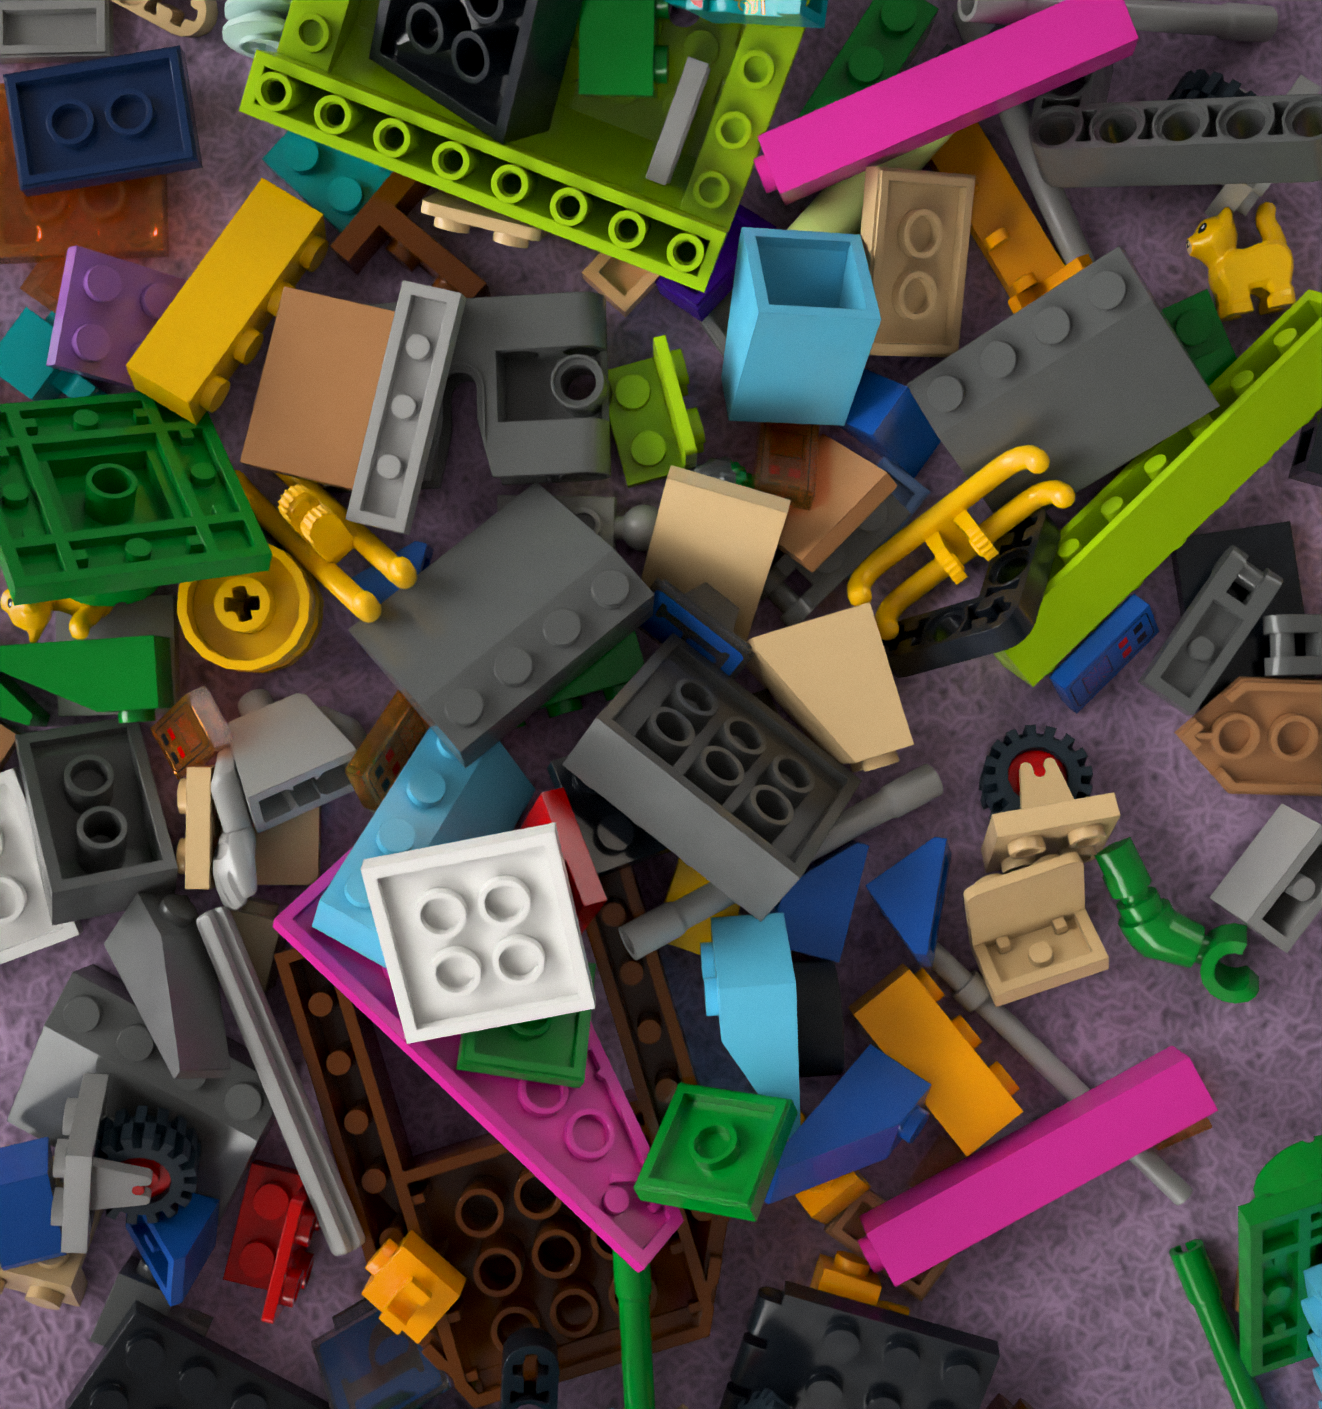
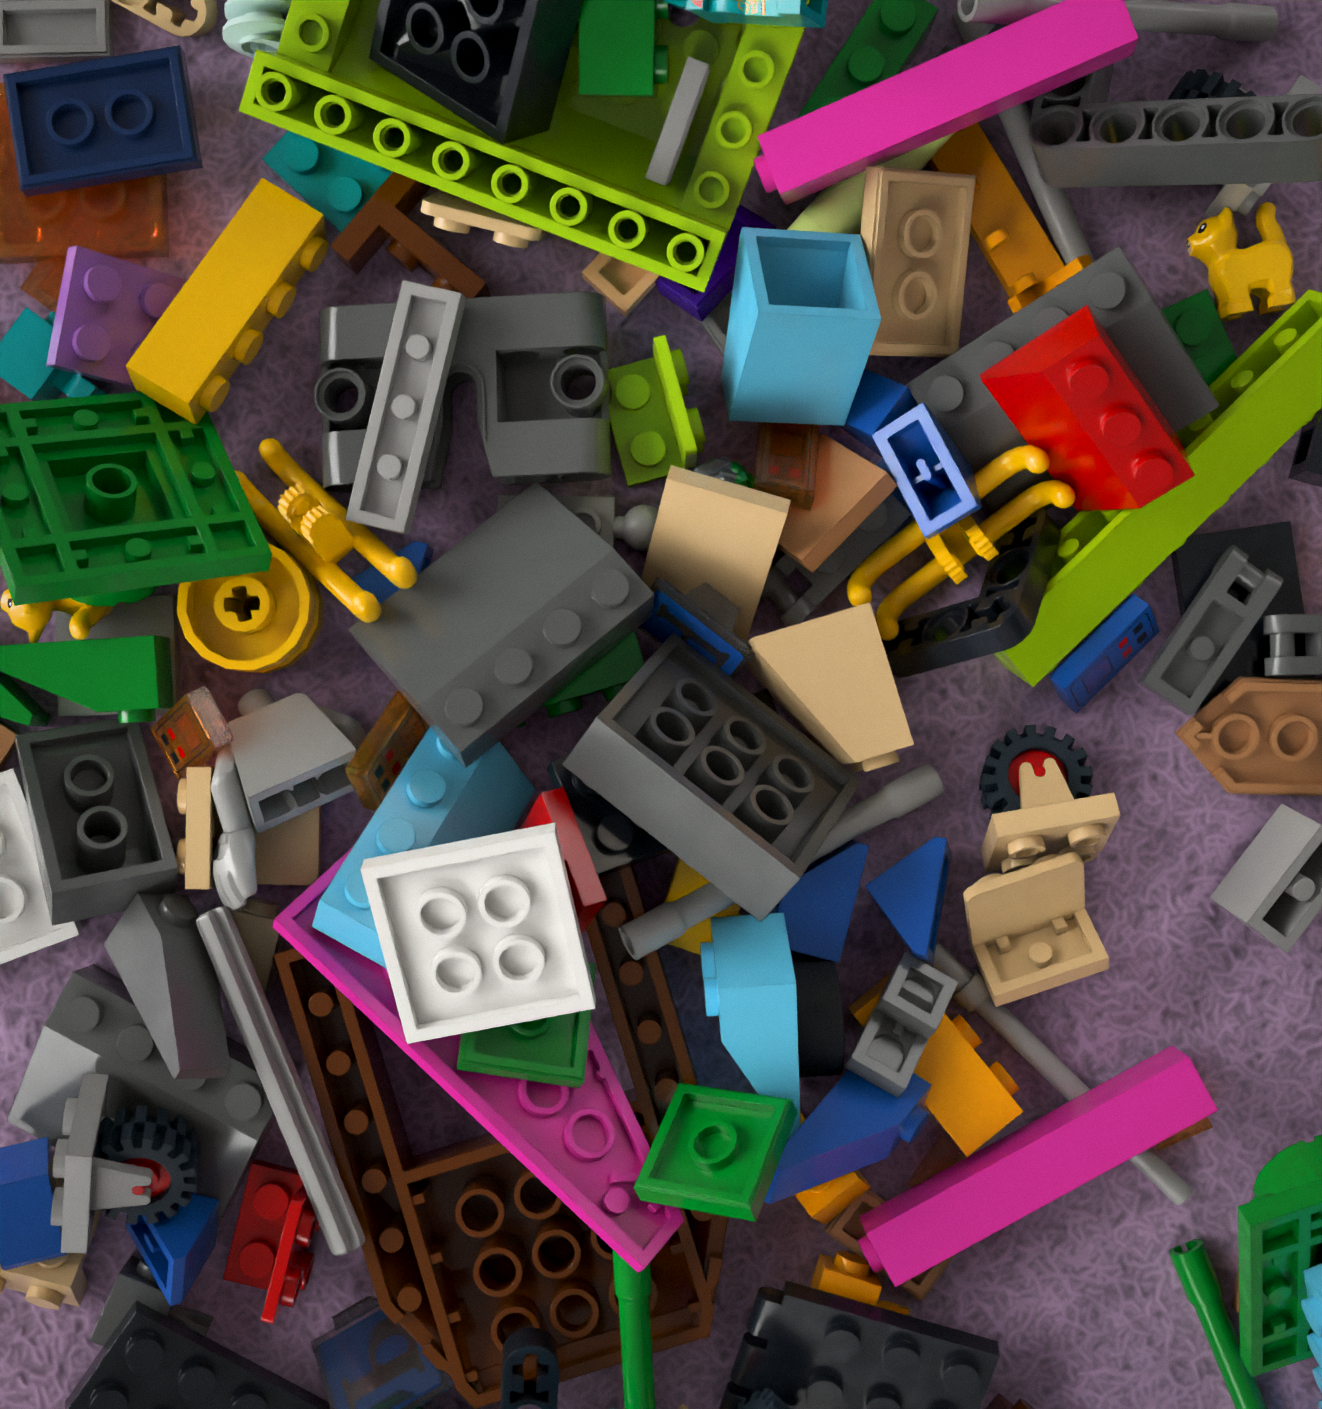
medium nougat tile [240,286,395,491] -> none
light orange brick [361,1230,467,1344] -> none
green piece [1094,837,1259,1004] -> none
none -> dark grey slope [844,952,958,1098]
none -> blue slope [872,402,982,539]
none -> red slope [980,305,1195,511]

